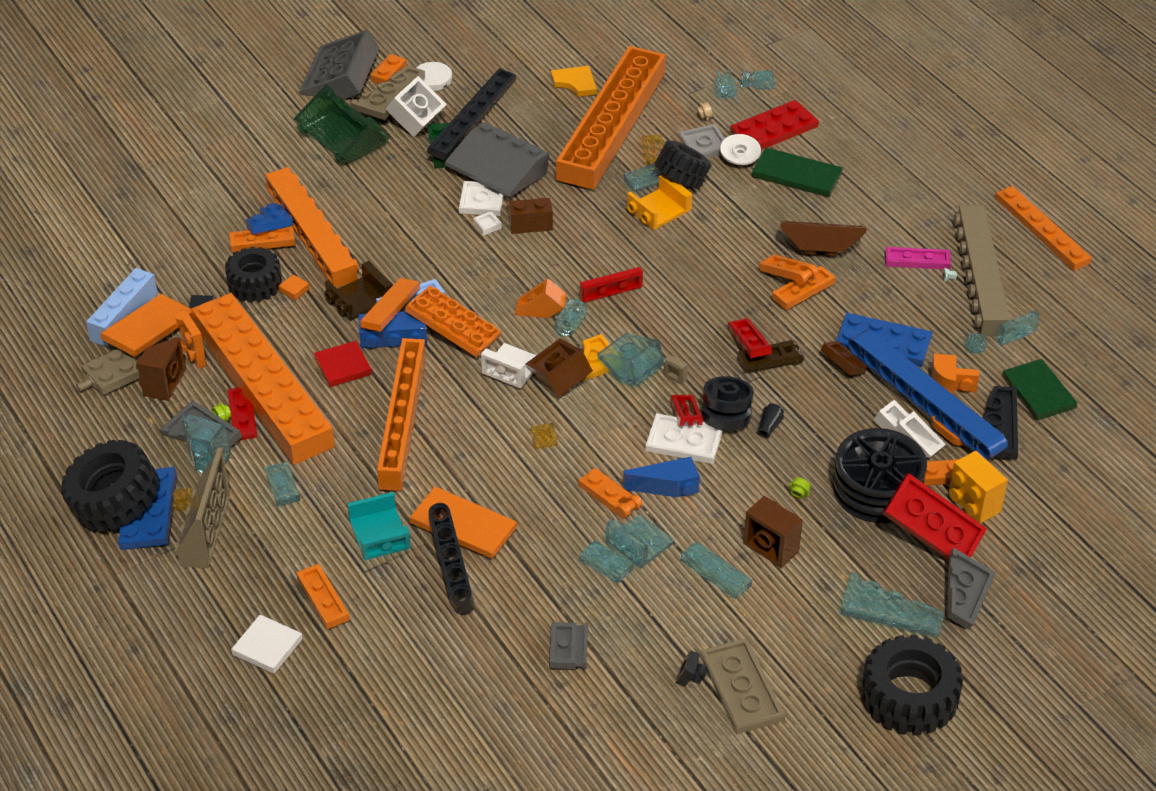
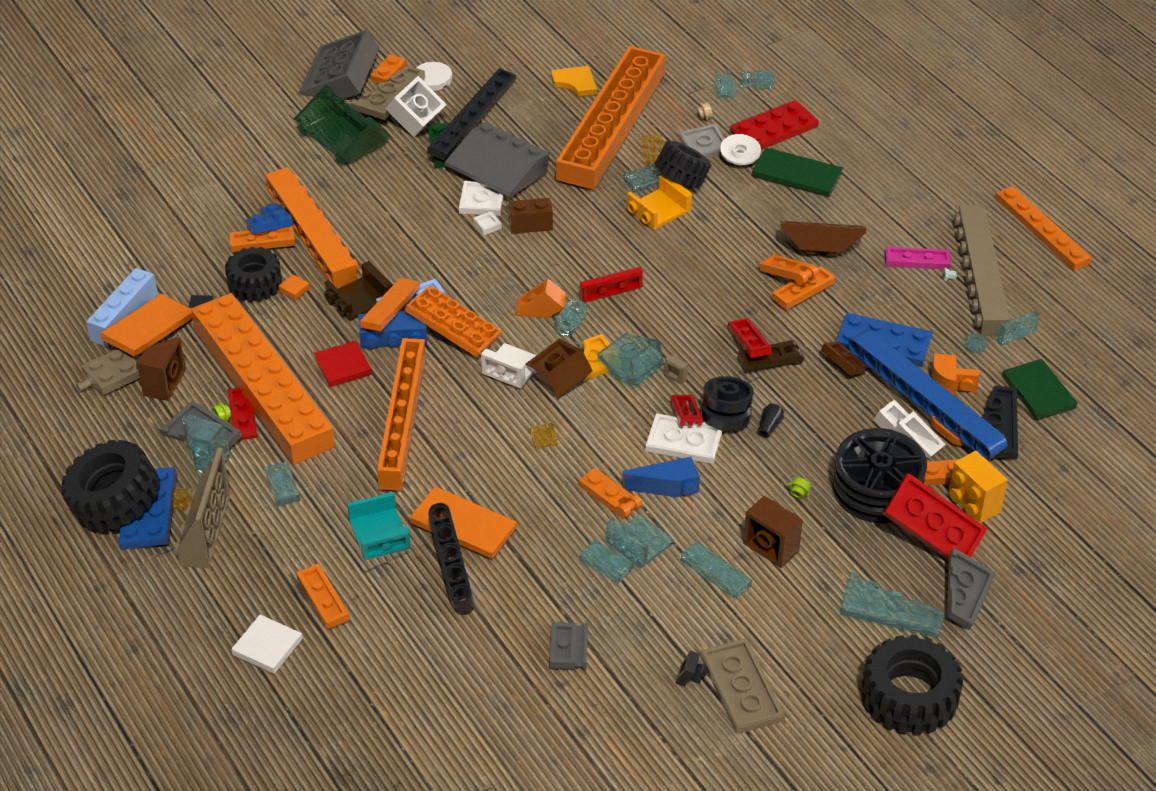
orange plate [175,311,206,369] -> none

